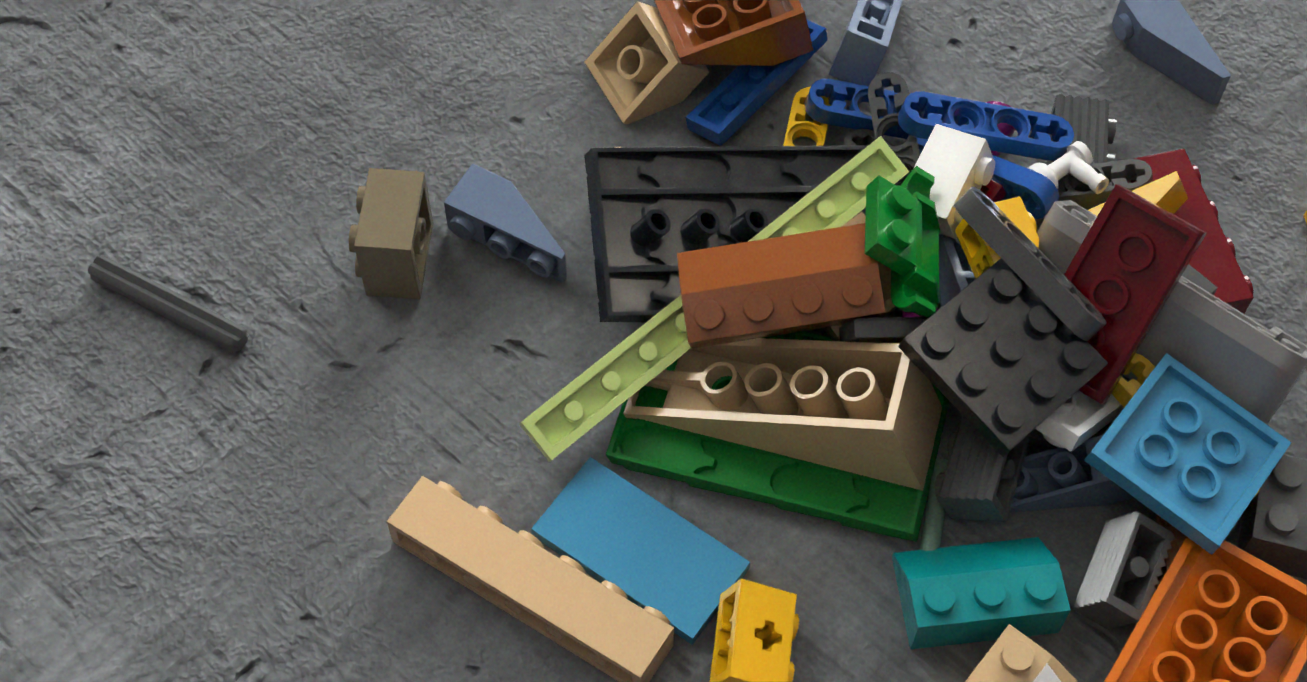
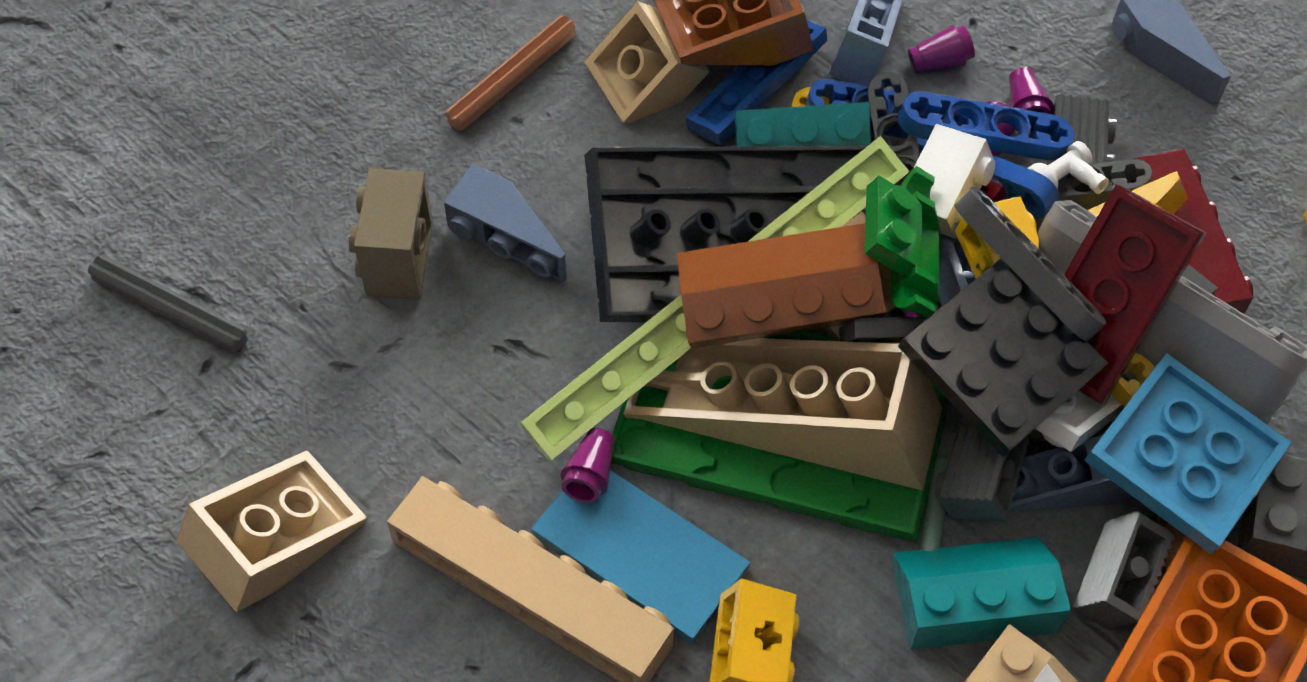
none -> tan slope [176,450,367,612]
none -> nougat axle [445,15,576,131]
none -> magenta cone [561,428,615,503]
none -> teal plate [734,102,871,146]
none -> magenta cone [908,25,975,74]
none -> magenta cone [1009,67,1053,114]

